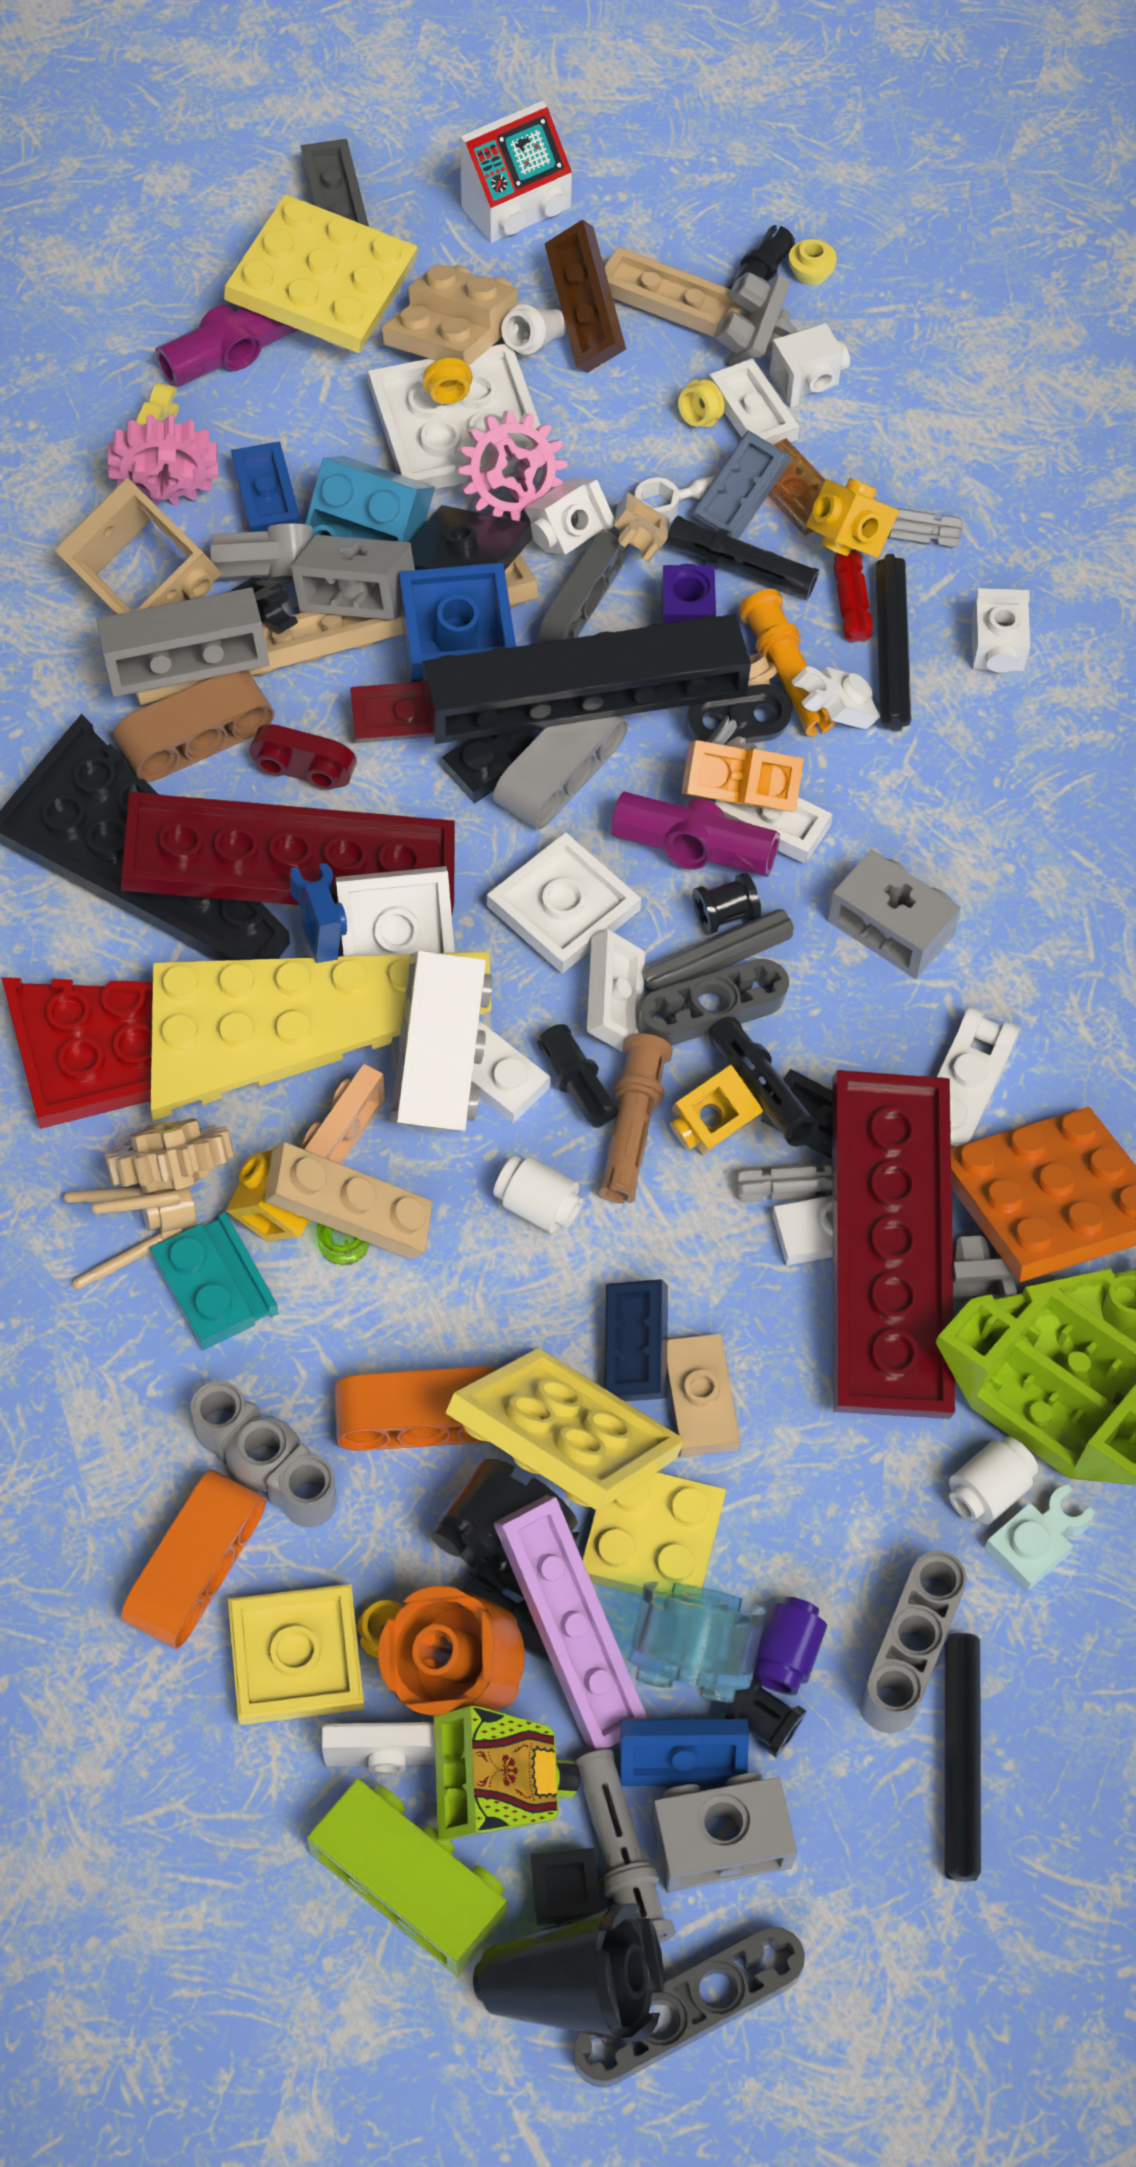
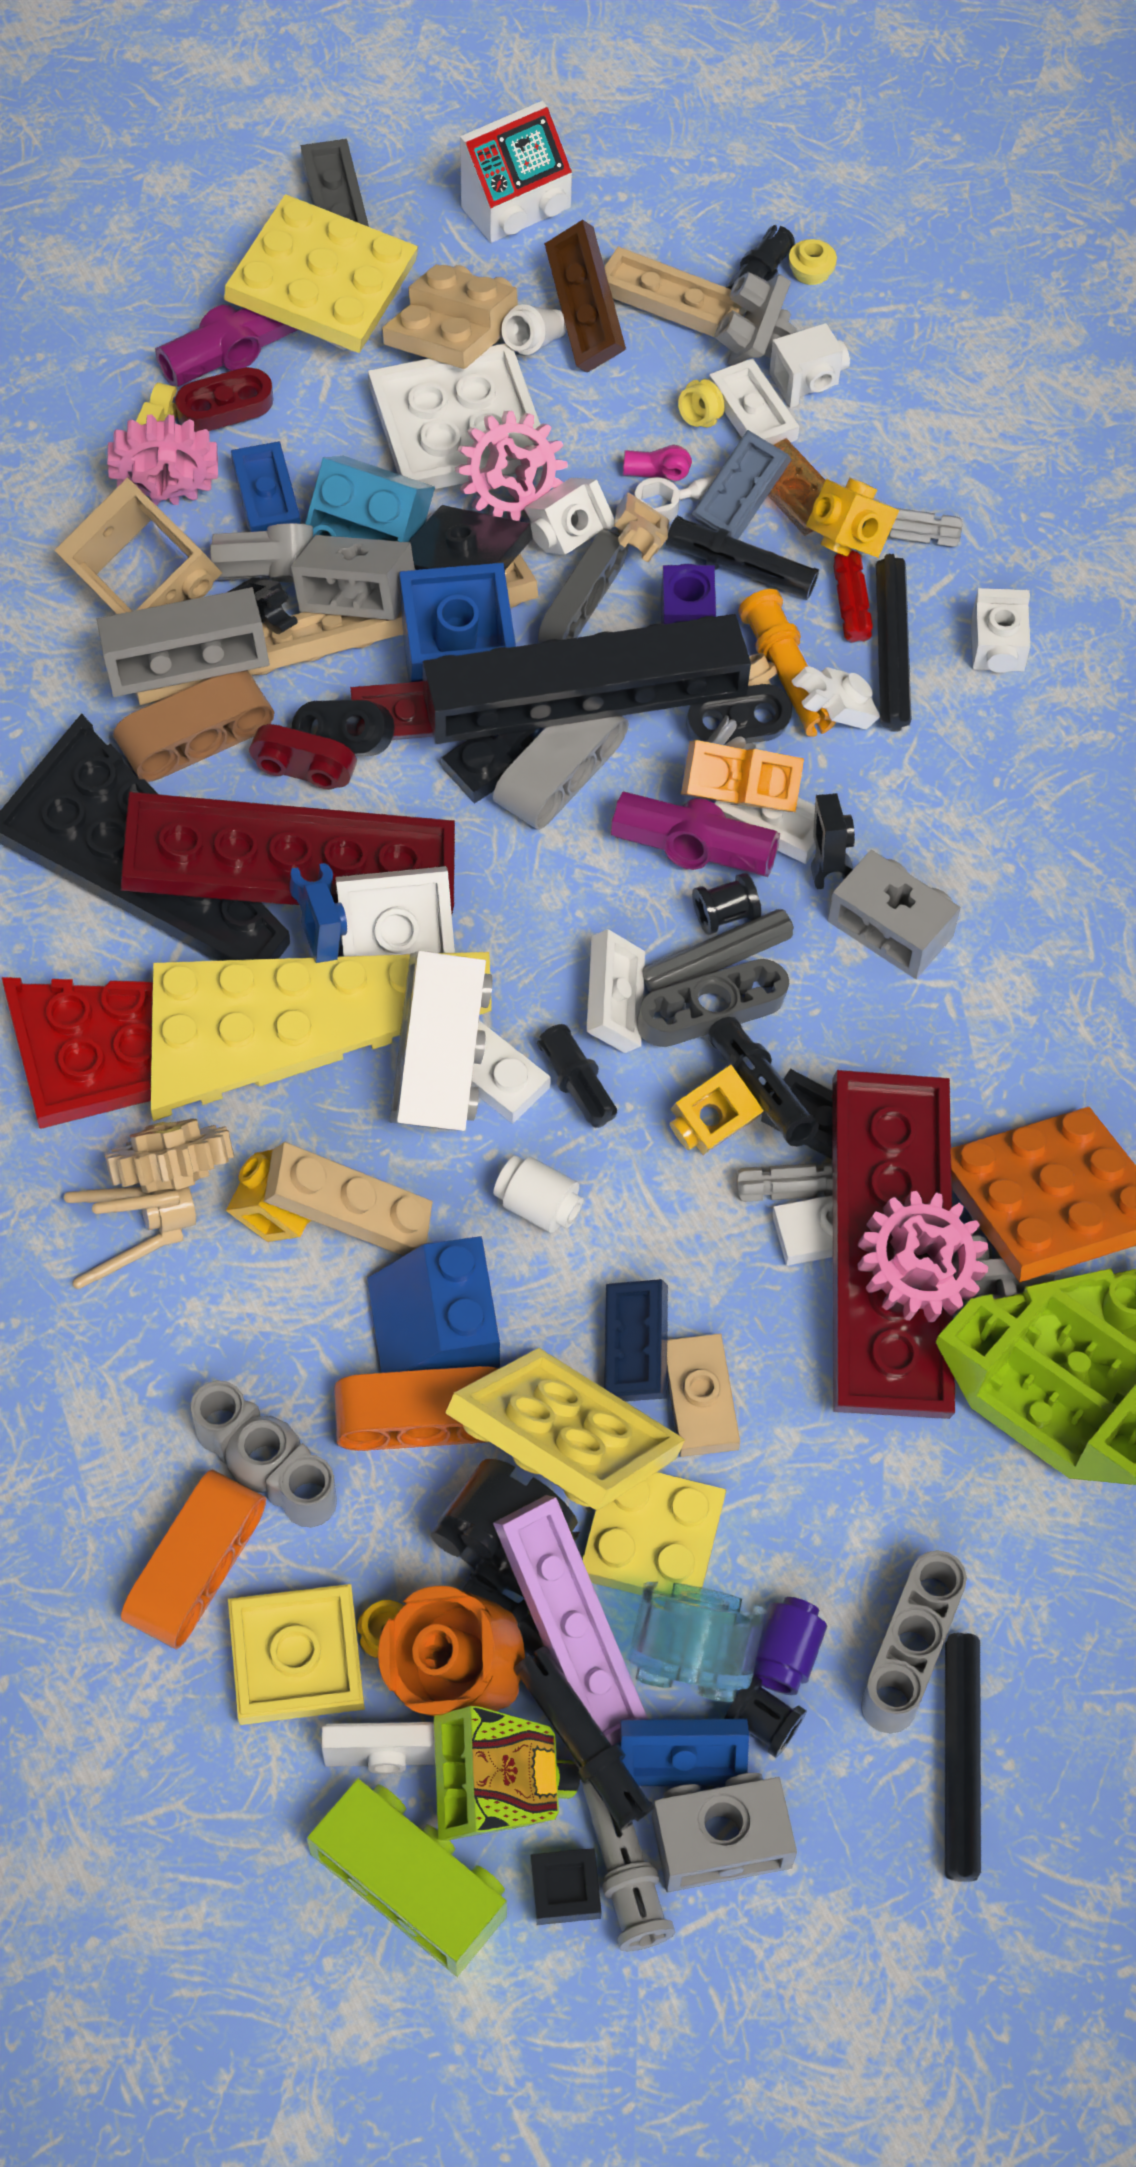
teal plate [150,1212,279,1351] -> none
light nougat plate [301,1064,385,1165] -> none
clear neon green bush [317,1223,370,1266] -> none
yellow plate [422,357,473,404] -> none
black cone [473,1903,664,2042] -> none
white plate [487,832,642,974] -> none
dark grey beam [573,1927,805,2088] -> none
medium nougat pin [599,1033,673,1204] -> none
white plate [937,1007,1022,1148] -> none
white brick [949,1437,1039,1524] -> none
light aqua plate [984,1485,1095,1592] -> none
none -> dark red plate [175,367,274,432]
none -> black plate [291,700,395,756]
none -> blue slope [367,1236,500,1373]
none -> black pin [513,1646,655,1831]
none -> dark pink arm [623,444,692,481]
none -> black plate [811,793,855,889]
none -> bright pink gear [857,1191,988,1322]

